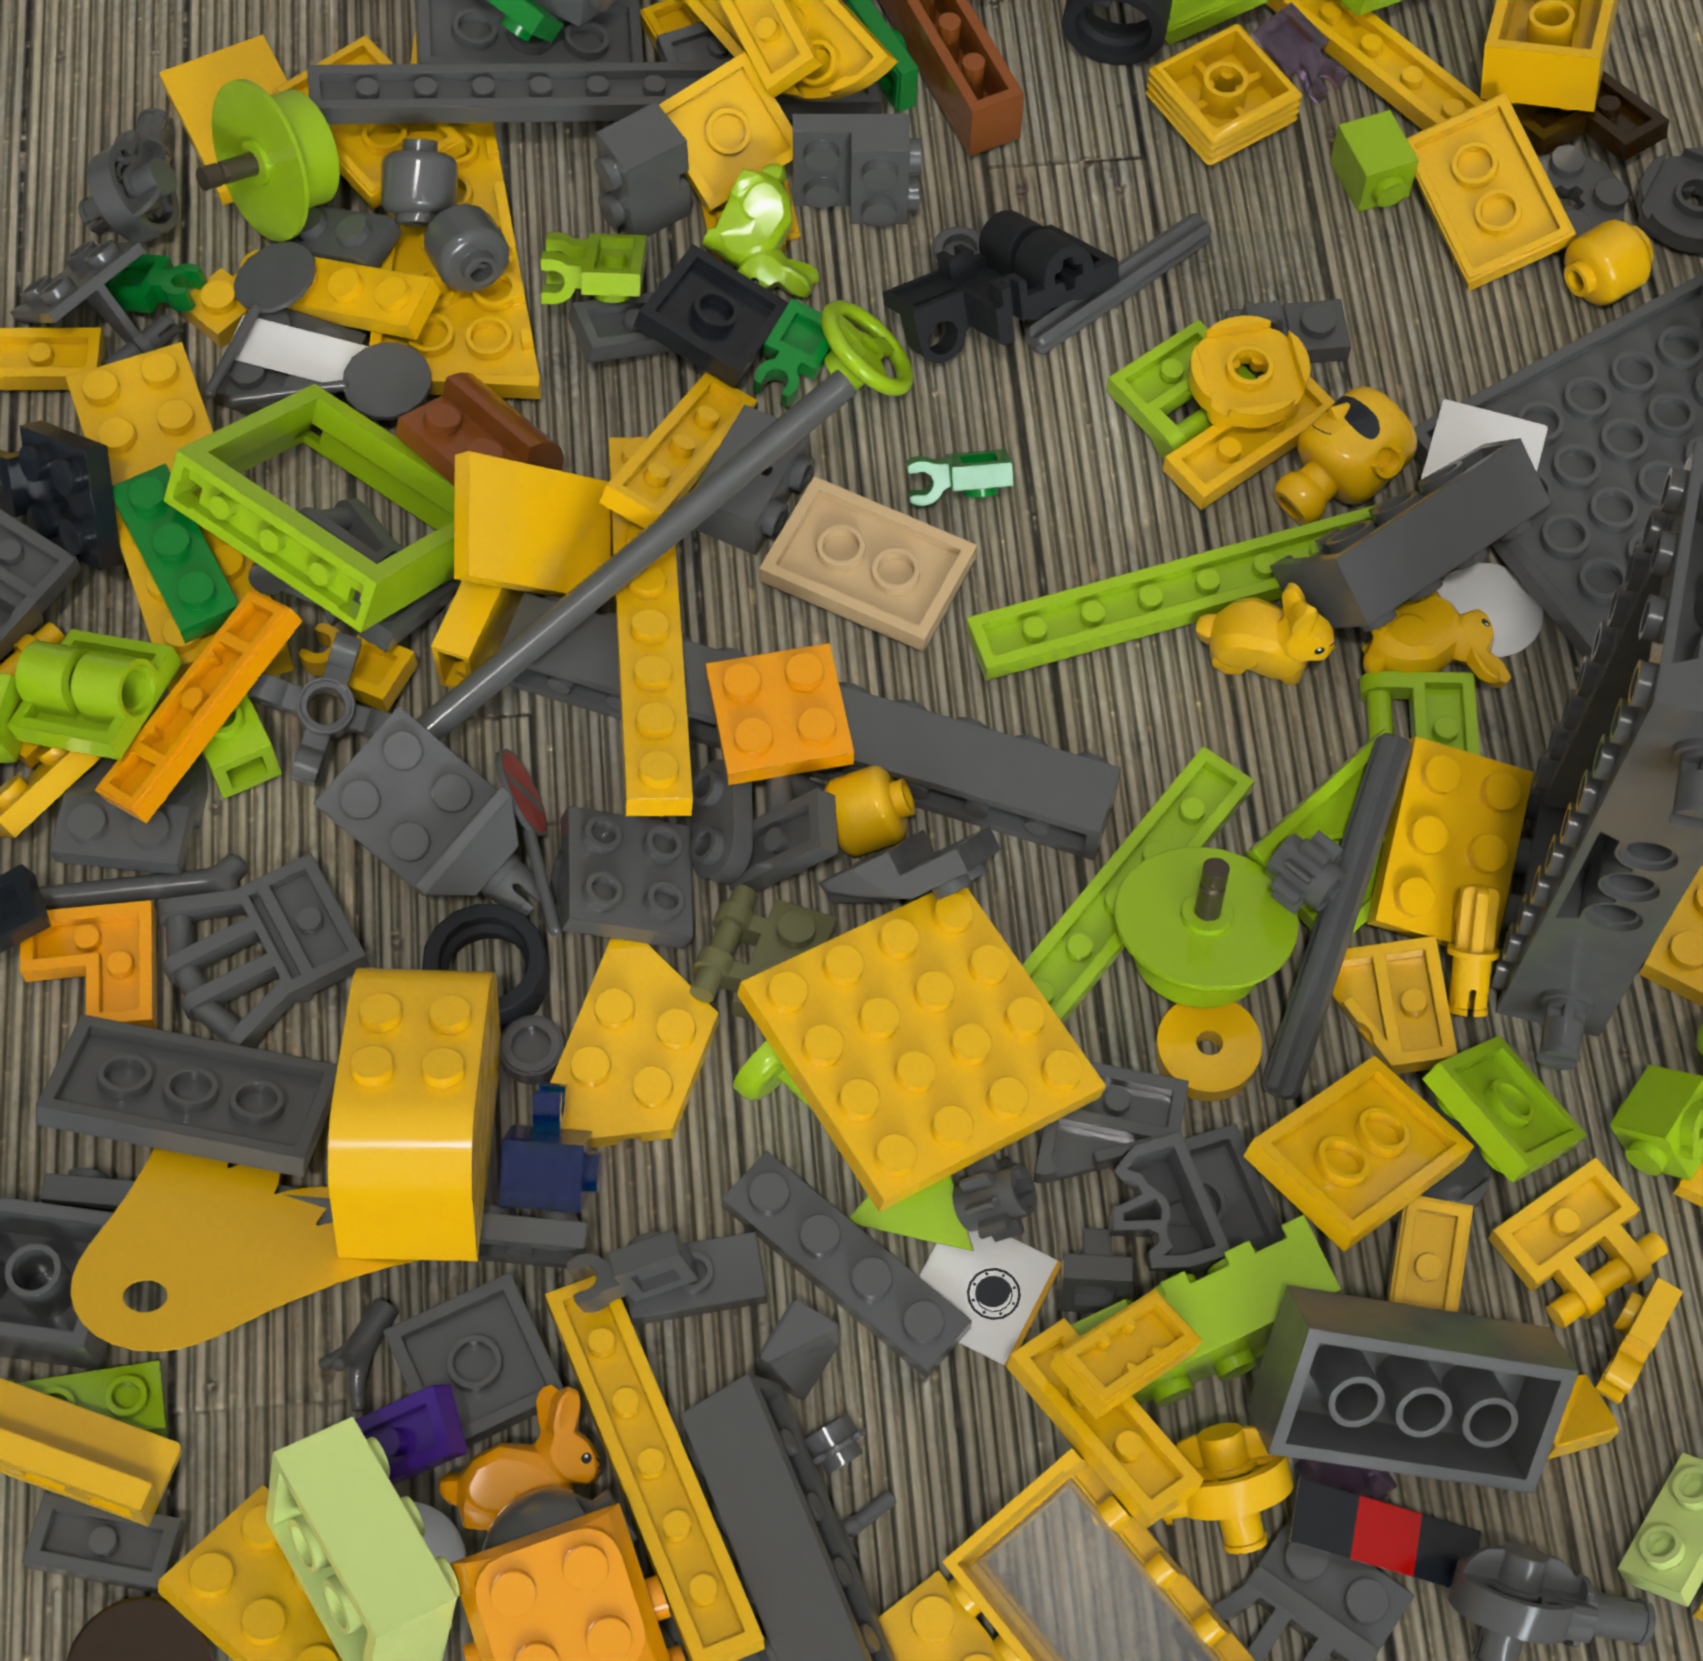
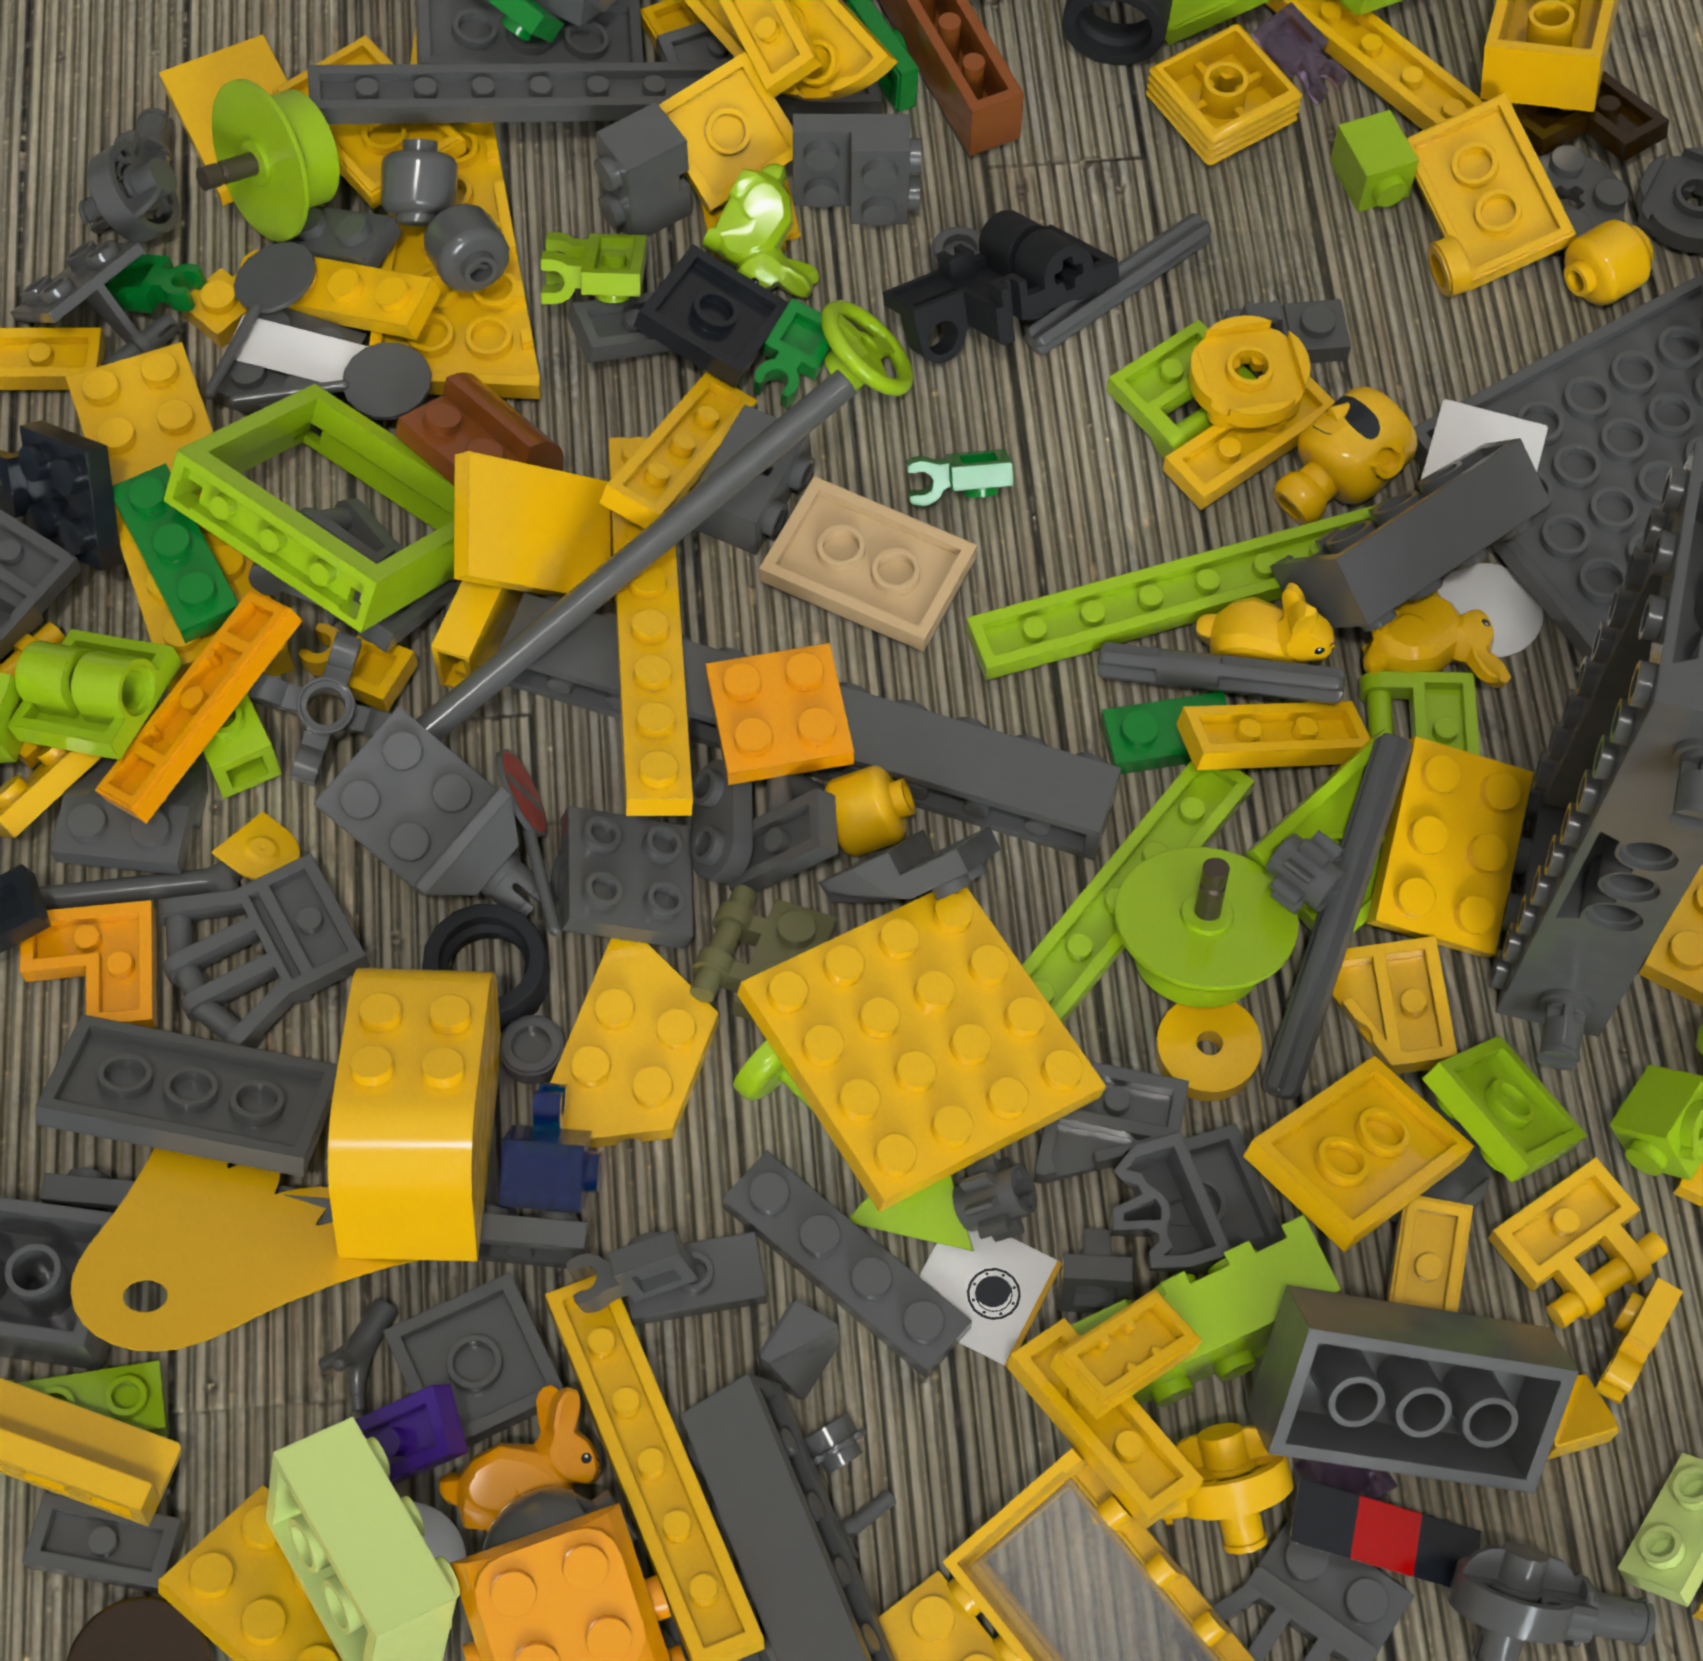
yellow axle [1447,884,1500,1017] -> none
none -> yellow piece [212,811,300,880]
none -> dark grey axle [1098,642,1345,705]
none -> green plate [1100,692,1227,774]
none -> yellow plate [1176,701,1371,771]
none -> yellow tile [1427,235,1472,298]

